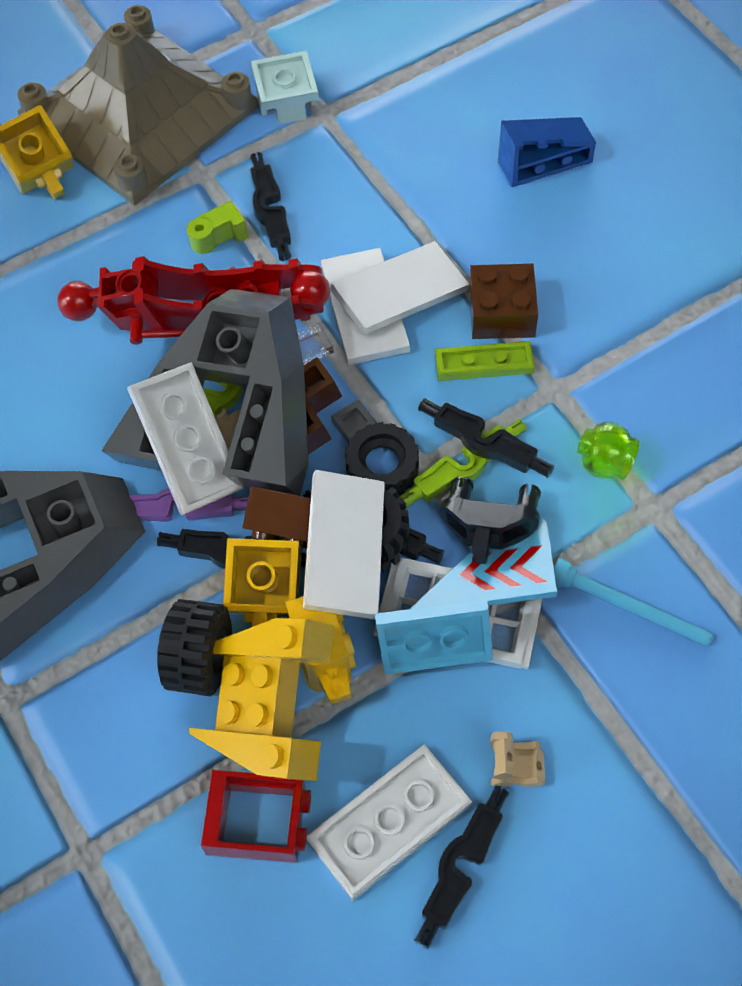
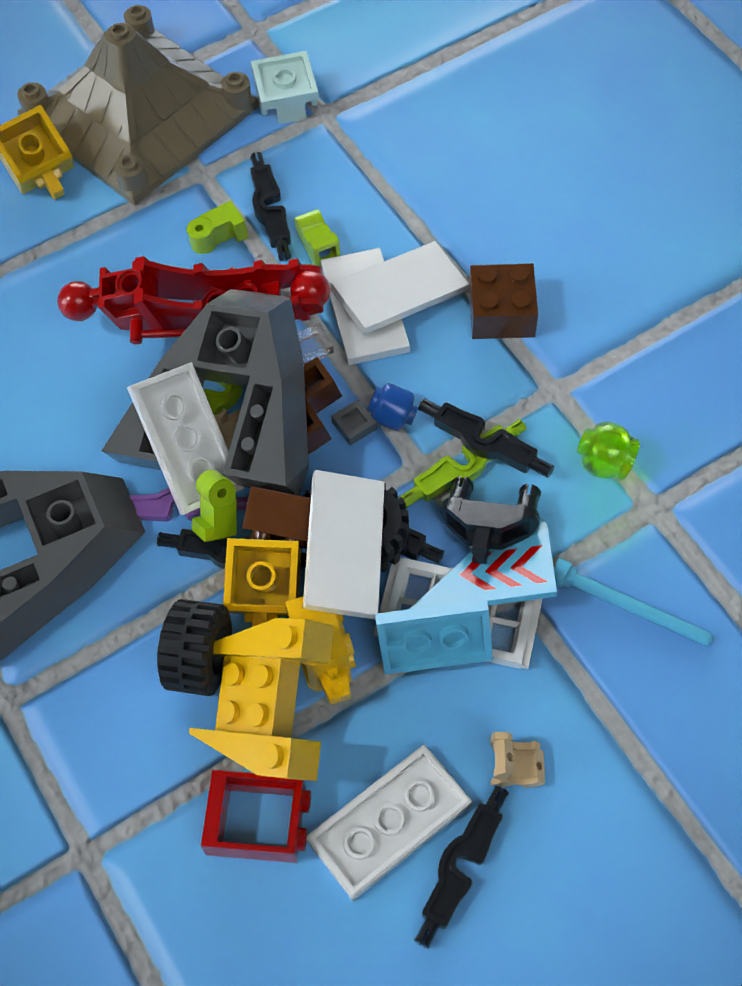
black tyre [345,422,419,496] -> none
lime tile [435,341,535,381] -> none
blue wedge [498,117,596,187] -> none
none -> lime leg [192,469,237,542]
none -> lime leg [294,209,340,267]
none -> blue head [367,383,418,431]

